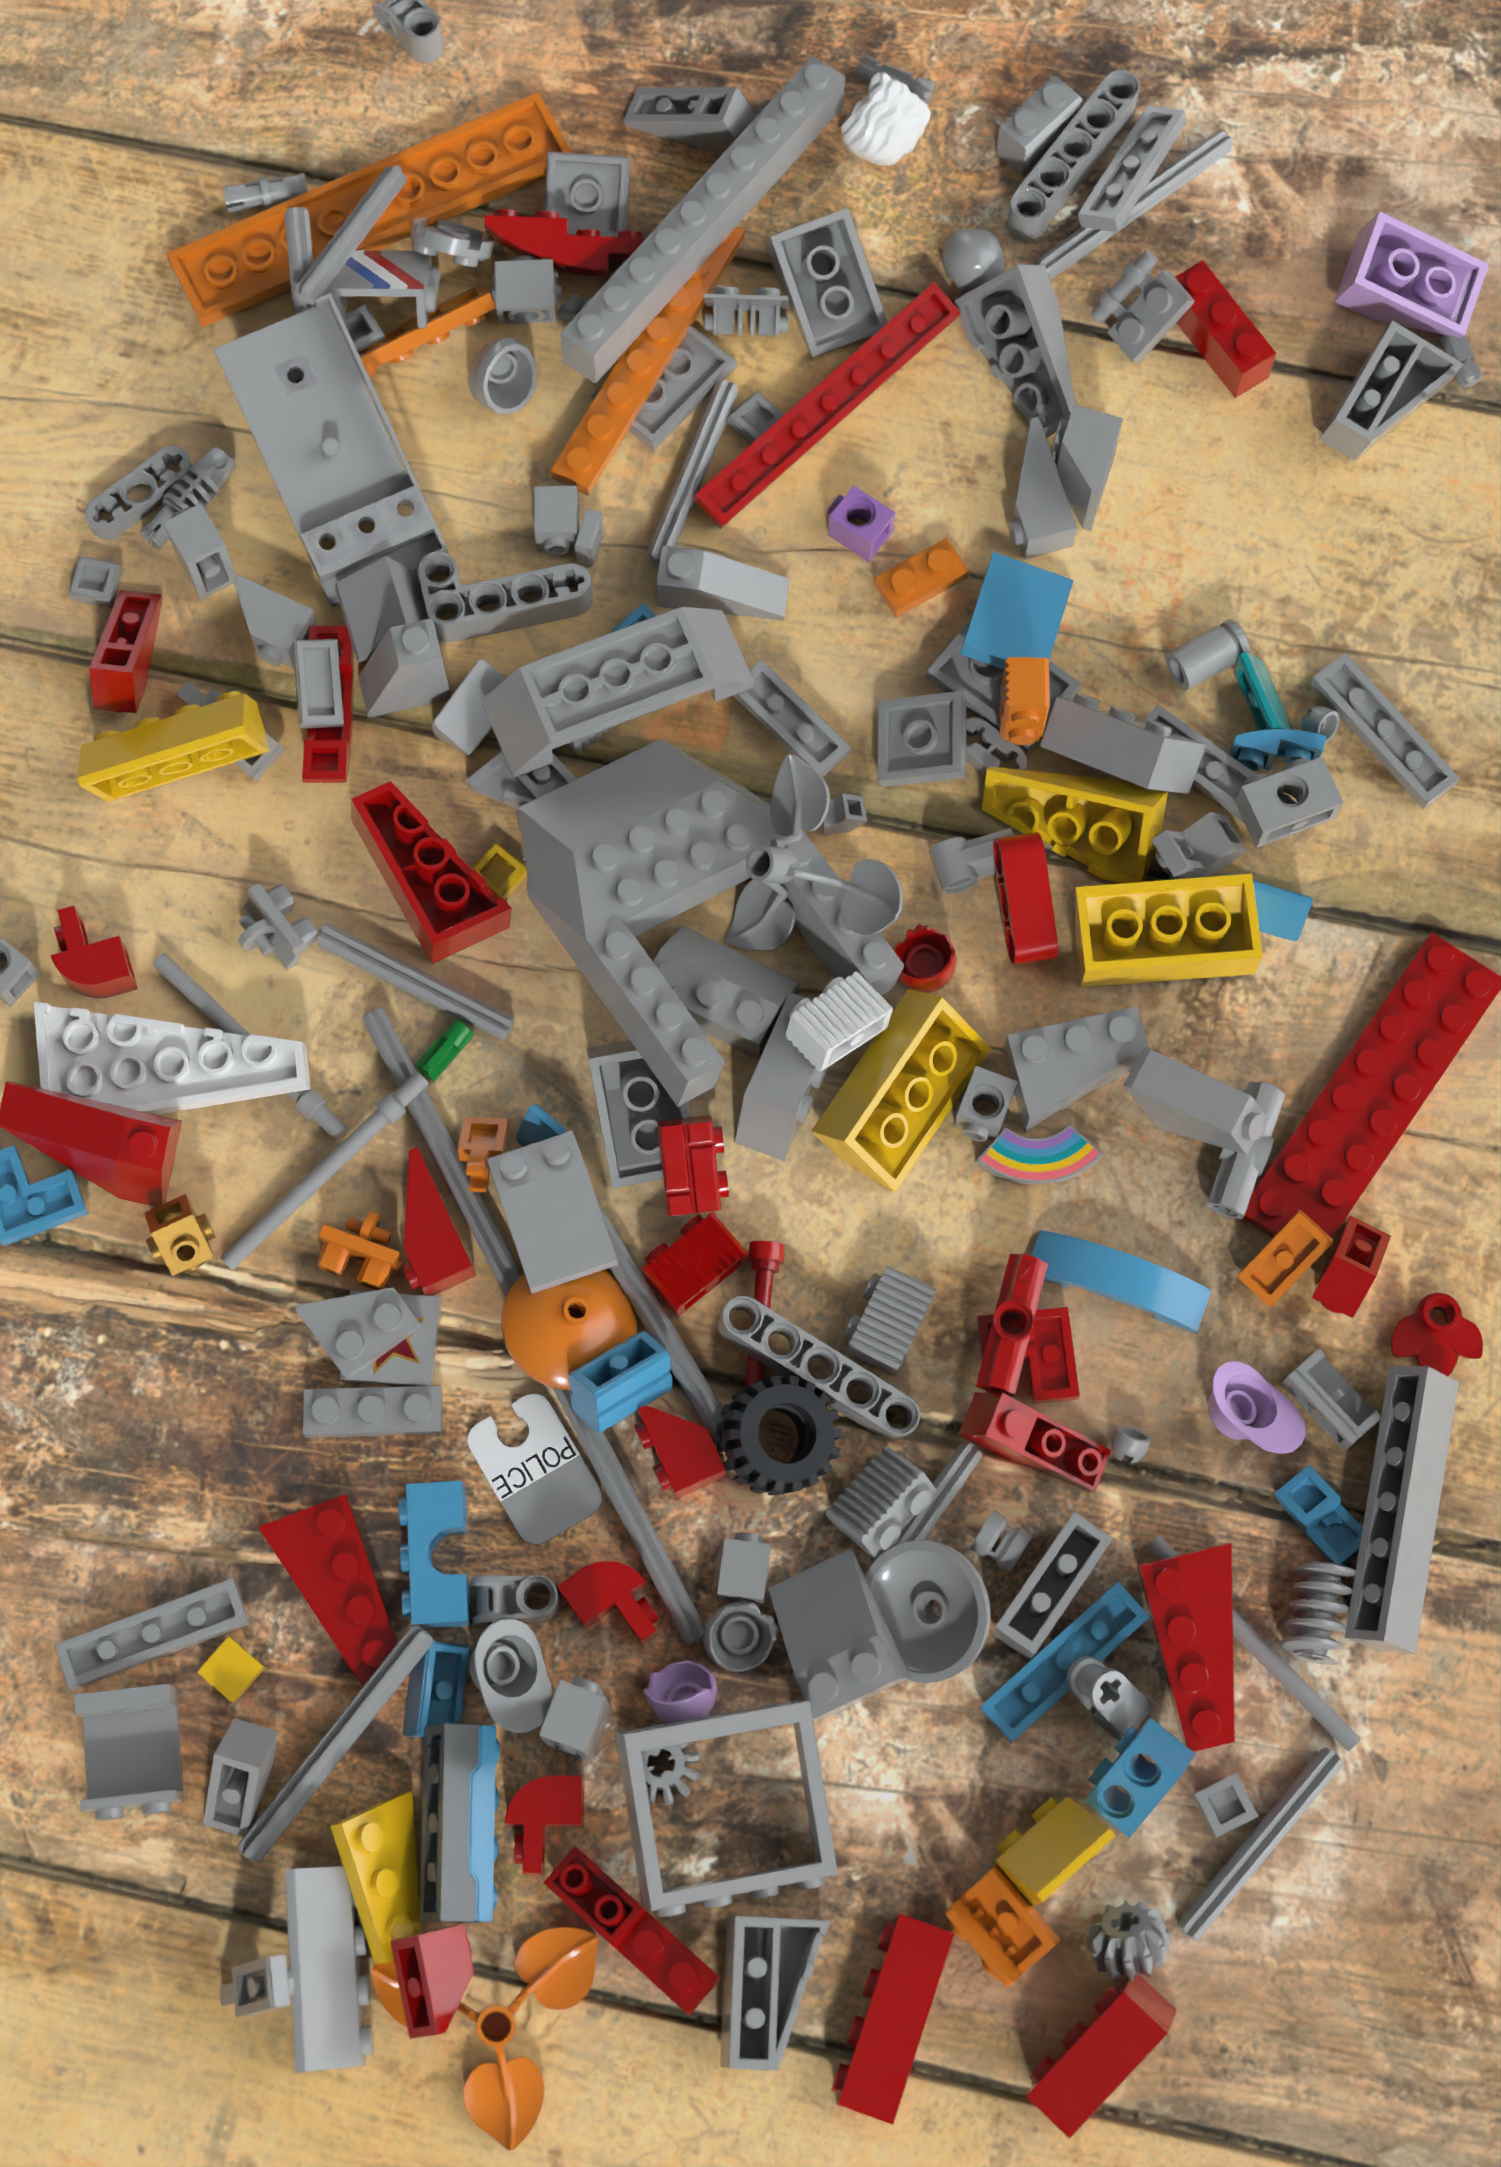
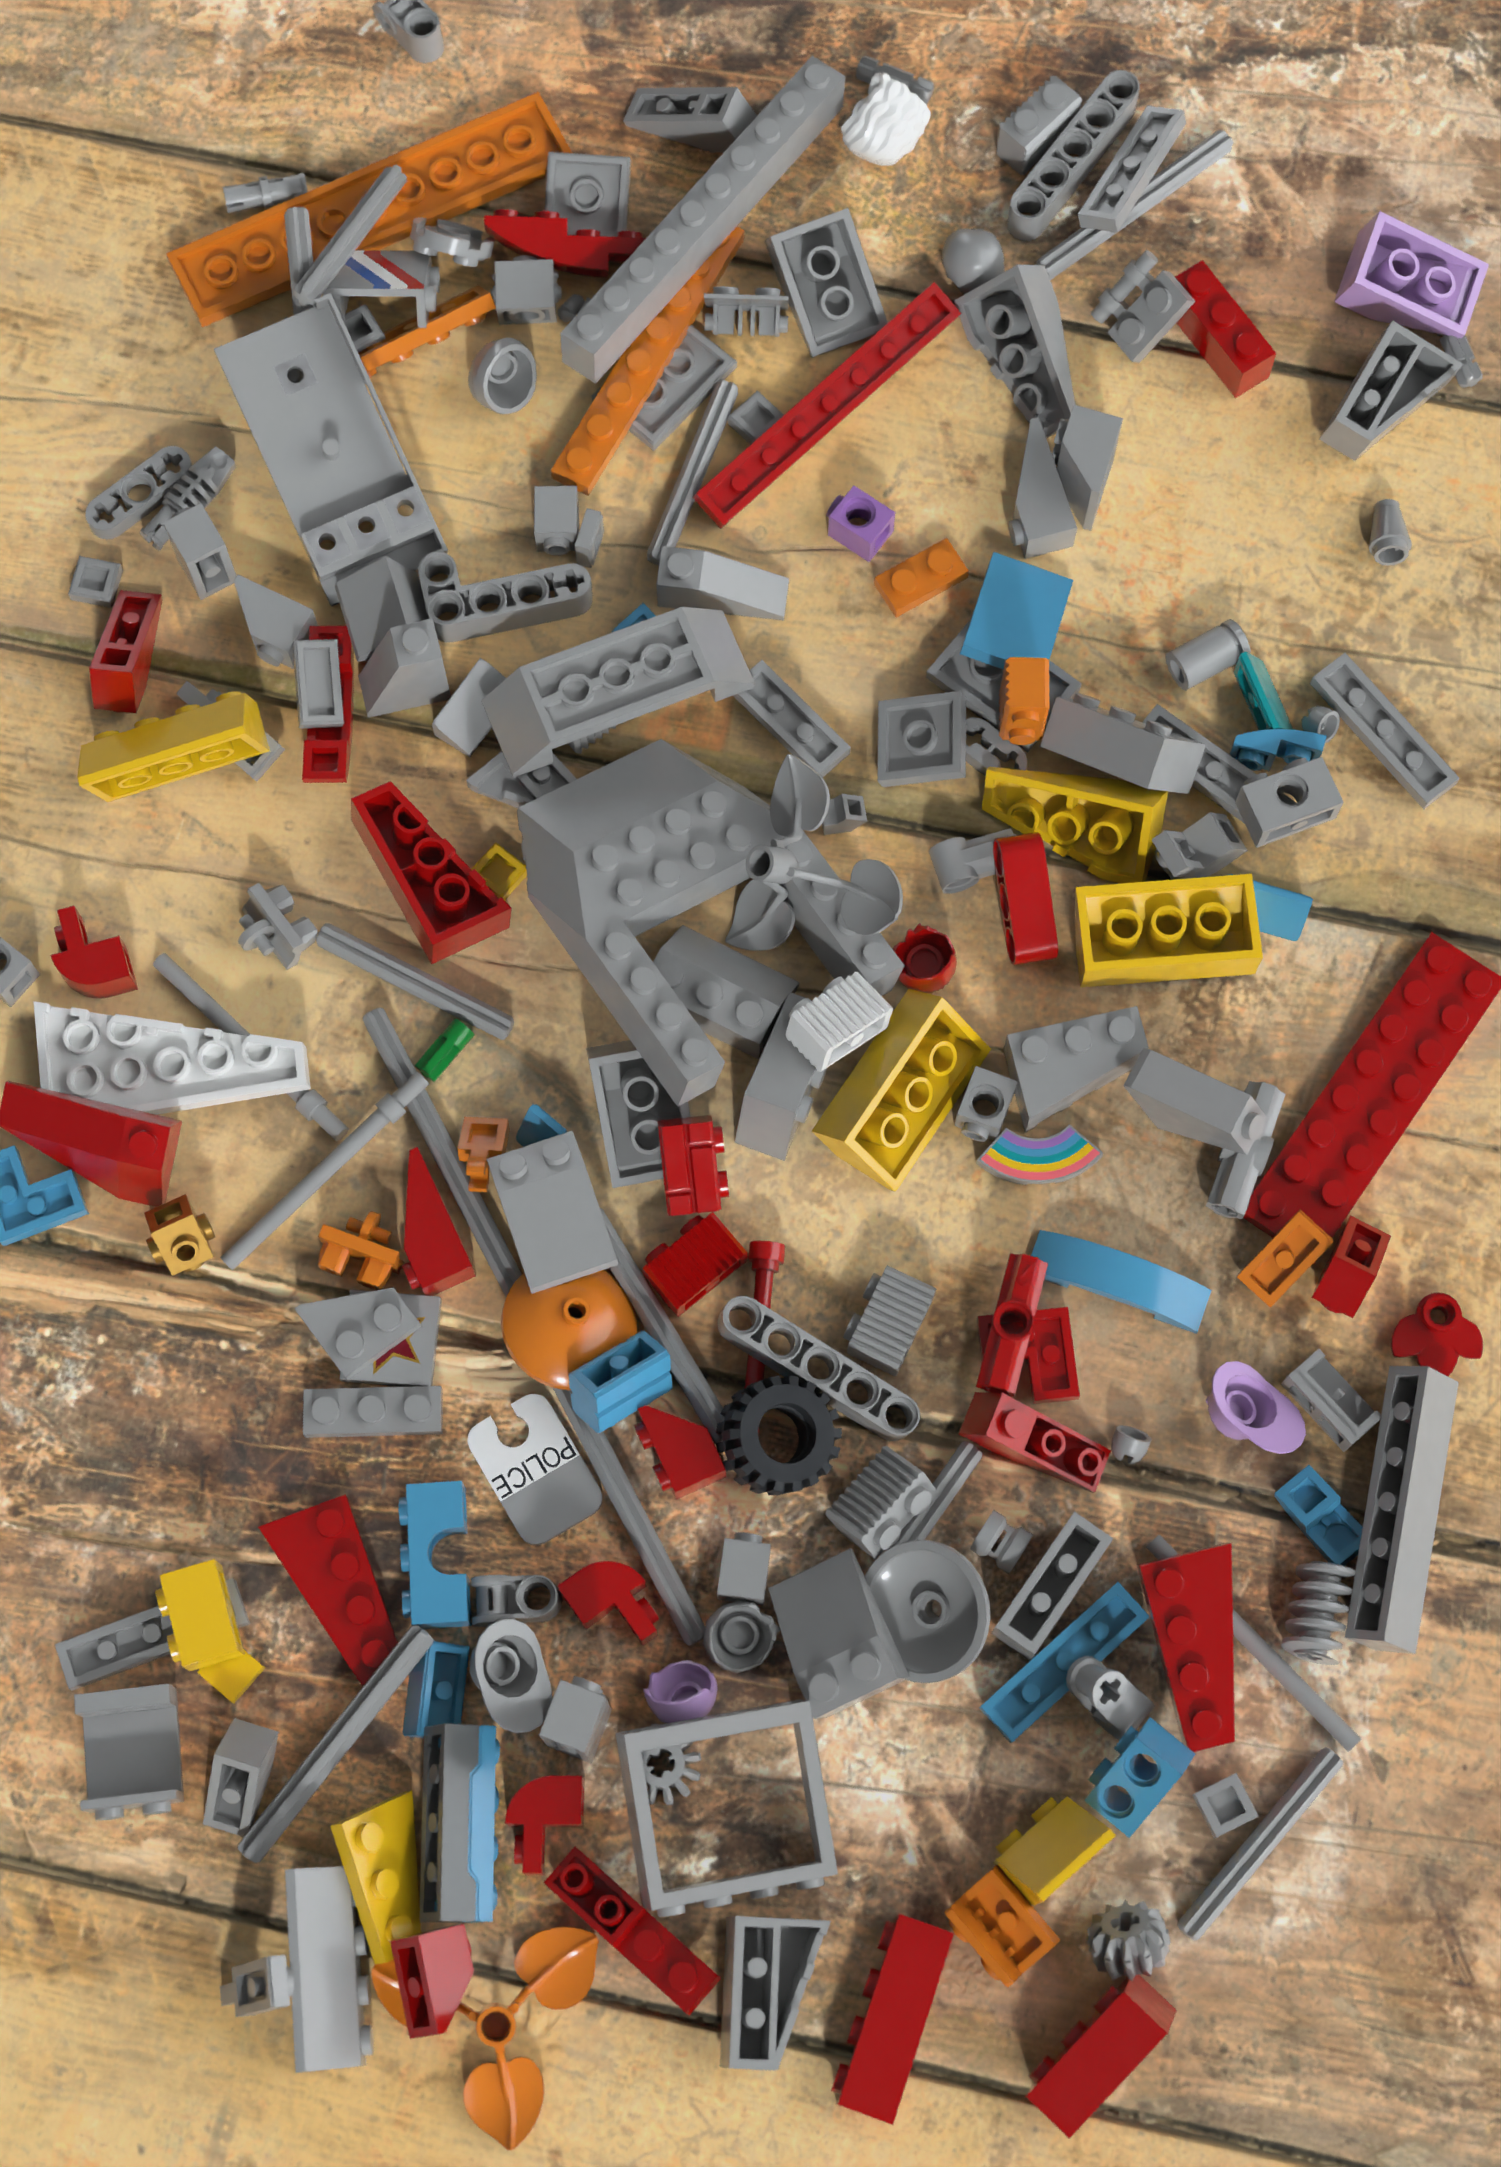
none -> yellow brick [156,1559,245,1671]
none -> light grey cone [1369,499,1412,565]

